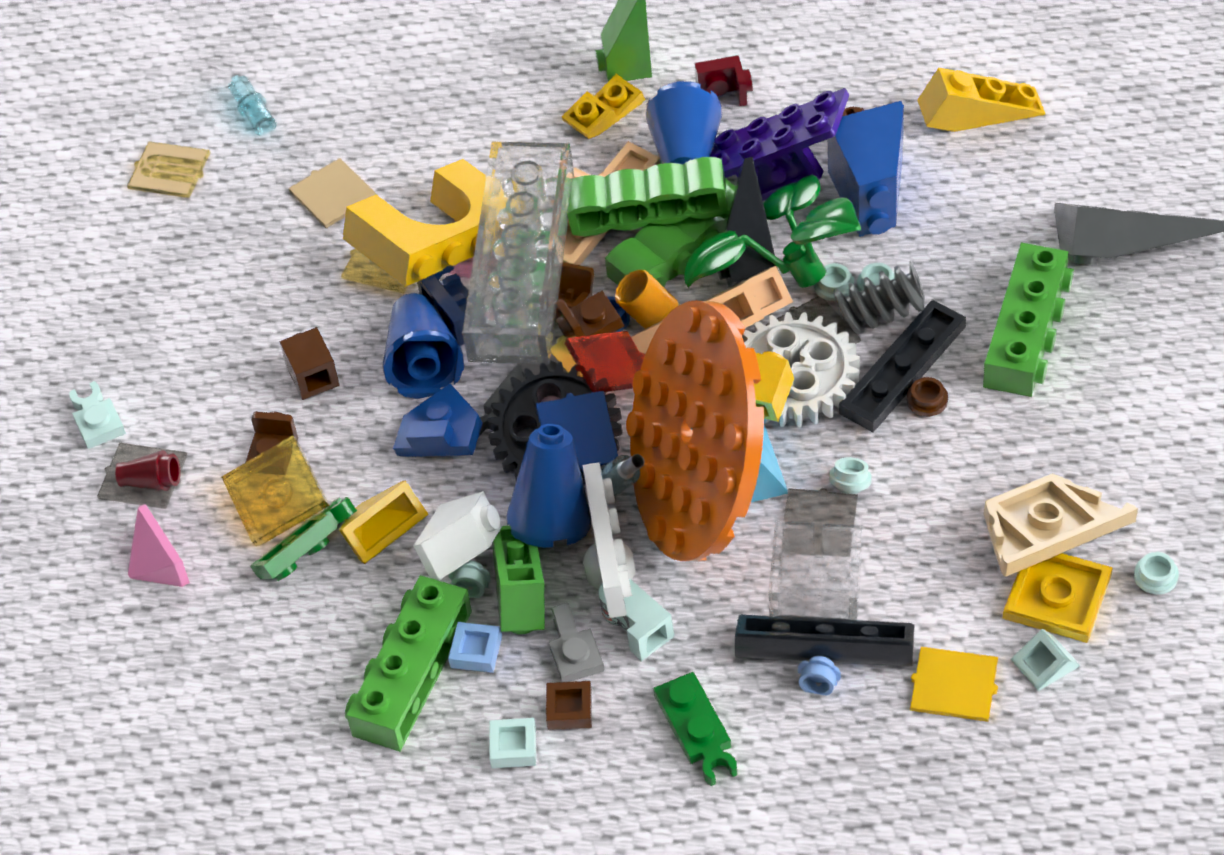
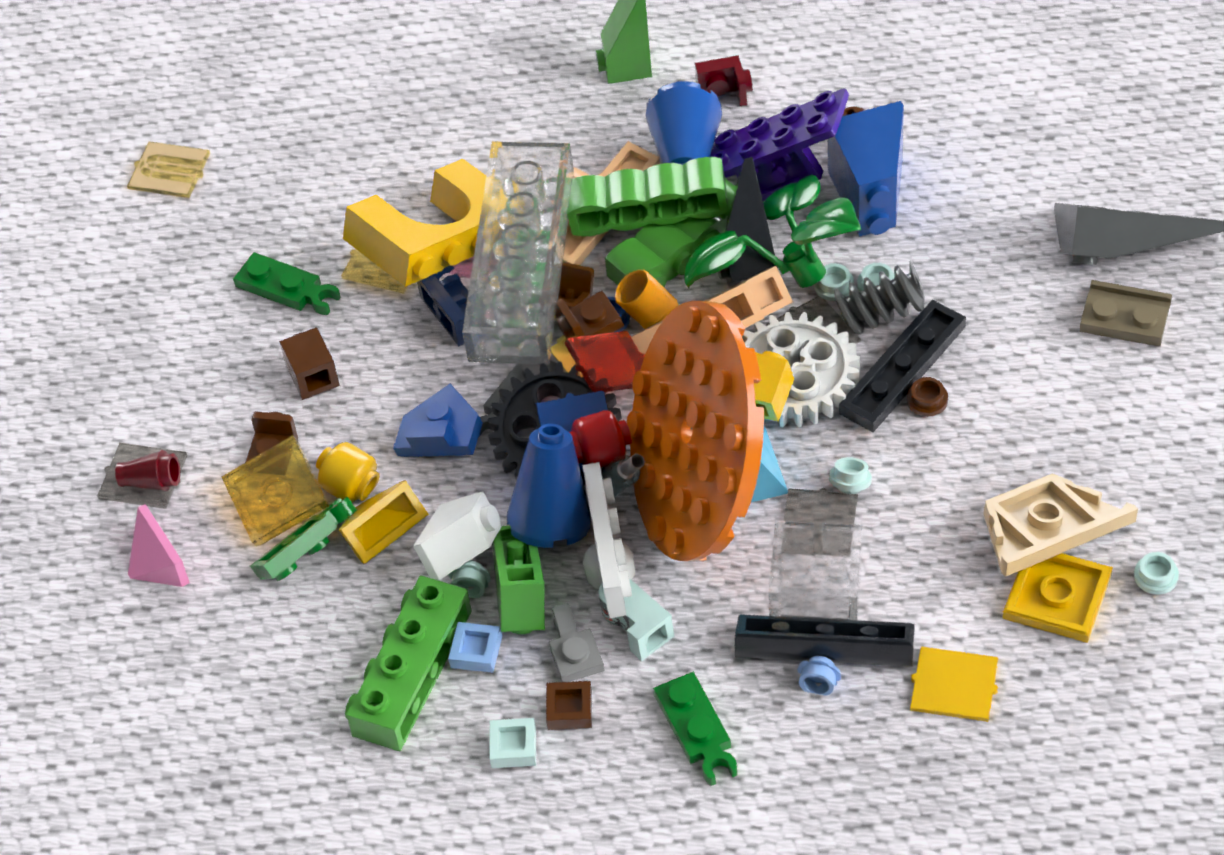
light aqua plate [70,381,126,449] -> none
clear light blue axle [228,75,277,136] -> none
tan piece [289,158,377,228] -> none
blue cone [383,293,464,399] -> none
yellow slope [561,74,645,139] -> none
yellow slope [917,67,1045,132] -> none
bright green brick [983,242,1074,397] -> none
light aqua slope [1011,629,1080,691] -> none
none -> green plate [233,252,341,315]
none -> yellow head [316,442,380,503]
none -> red head [570,410,632,468]
none -> dark tan plate [1079,280,1172,347]

